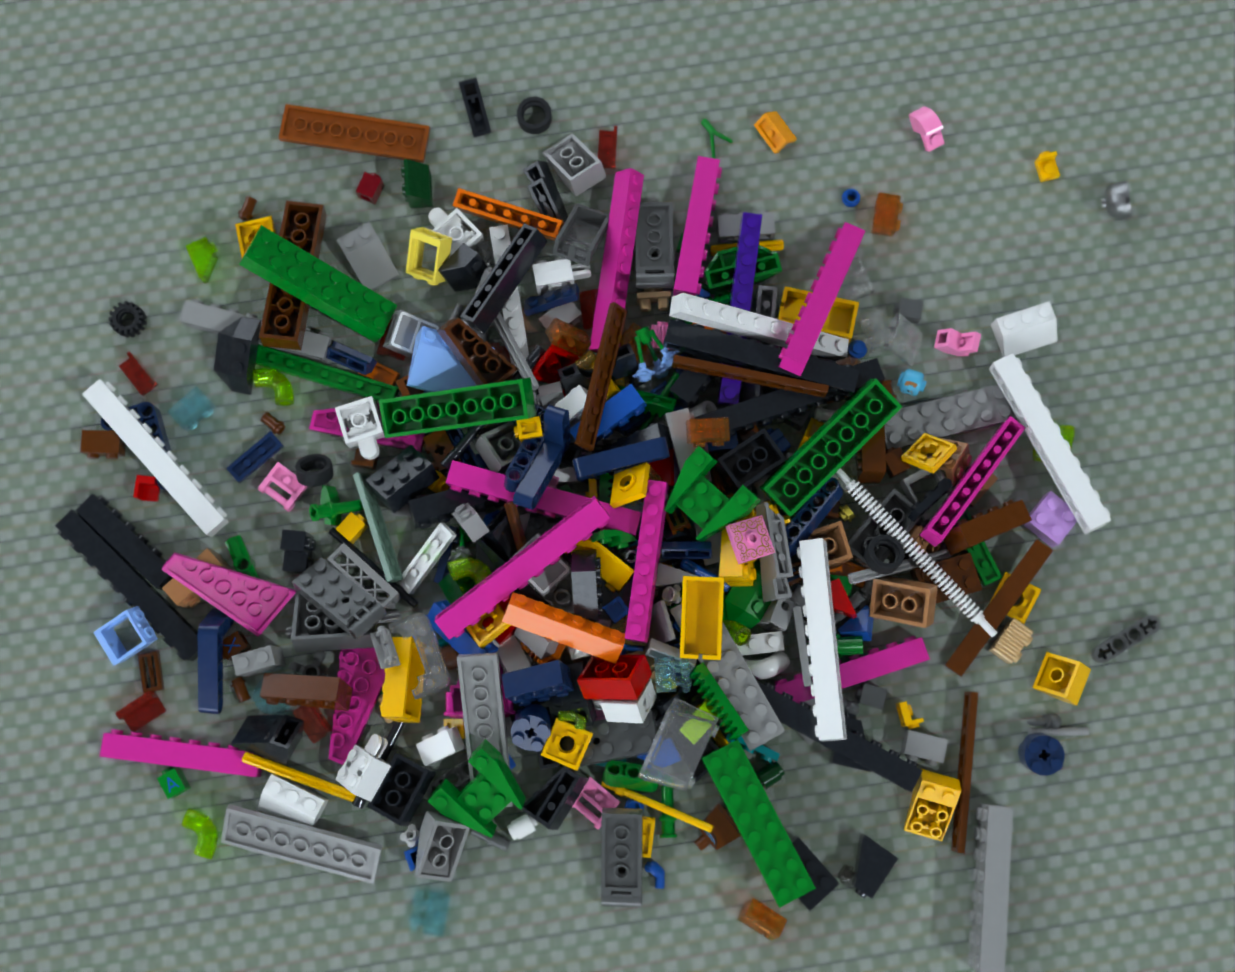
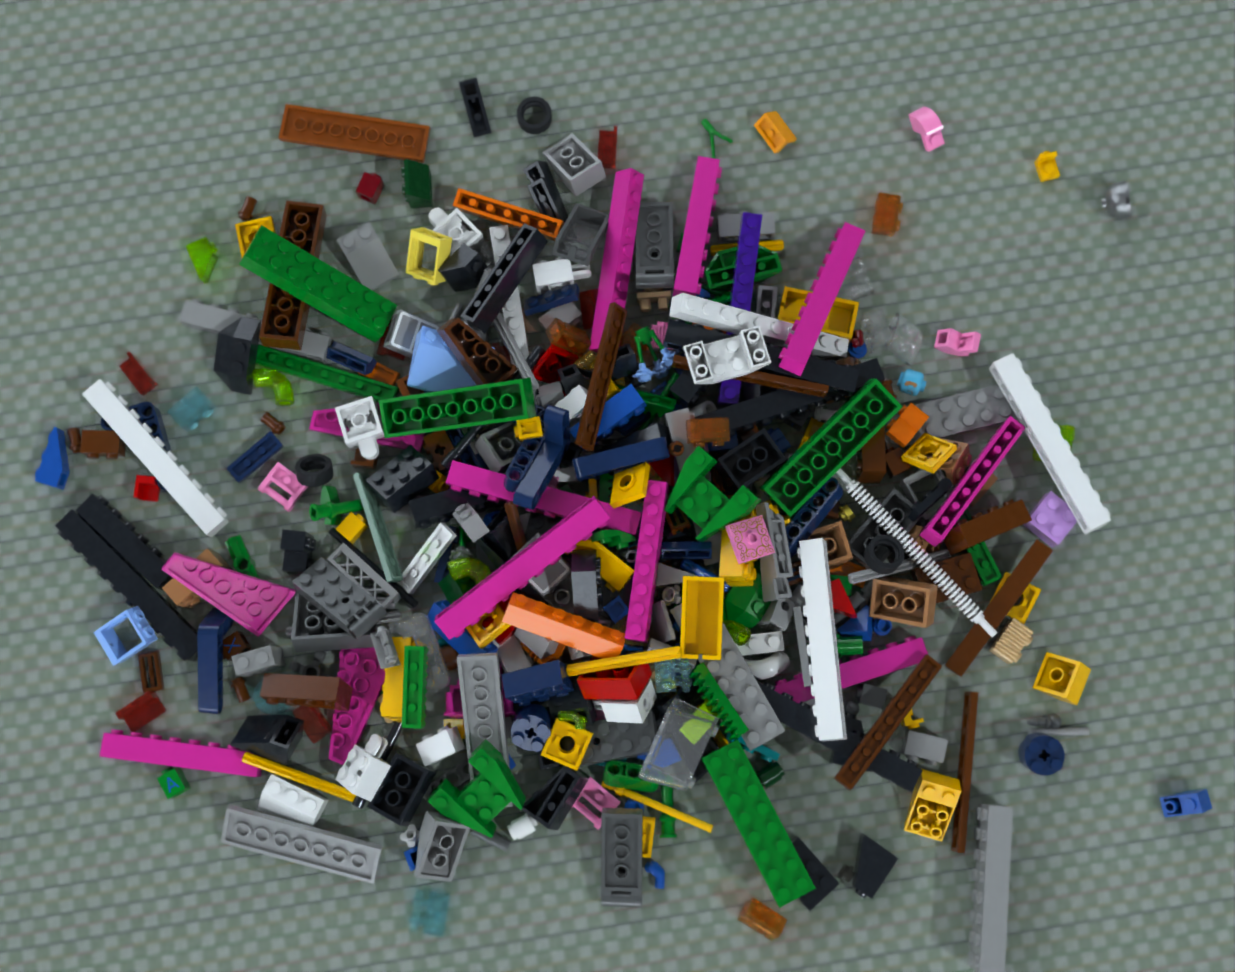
black tyre [109,301,147,338] -> none
clear neon green cylinder [182,808,218,859] -> none
reddish brown torso [694,803,741,851] -> none
blue plate [842,189,860,207] -> none
dark grey brick [893,297,924,324] -> none
white slope [991,301,1058,357] -> none
dark grey beam [1091,615,1161,663] -> none
none -> blue slope [35,427,70,490]
none -> reddish brown pin [67,427,81,453]
none -> green gear [402,646,429,729]
none -> yellow axle [566,646,682,676]
none -> reddish brown pin [669,441,684,457]
none -> white slope [683,325,771,384]
none -> reddish brown tile [834,654,942,791]
none -> dark red arm [850,330,864,348]
none -> blue plate [872,618,892,636]
none -> orange brick [885,403,929,448]
none -> blue slope [1159,789,1212,817]

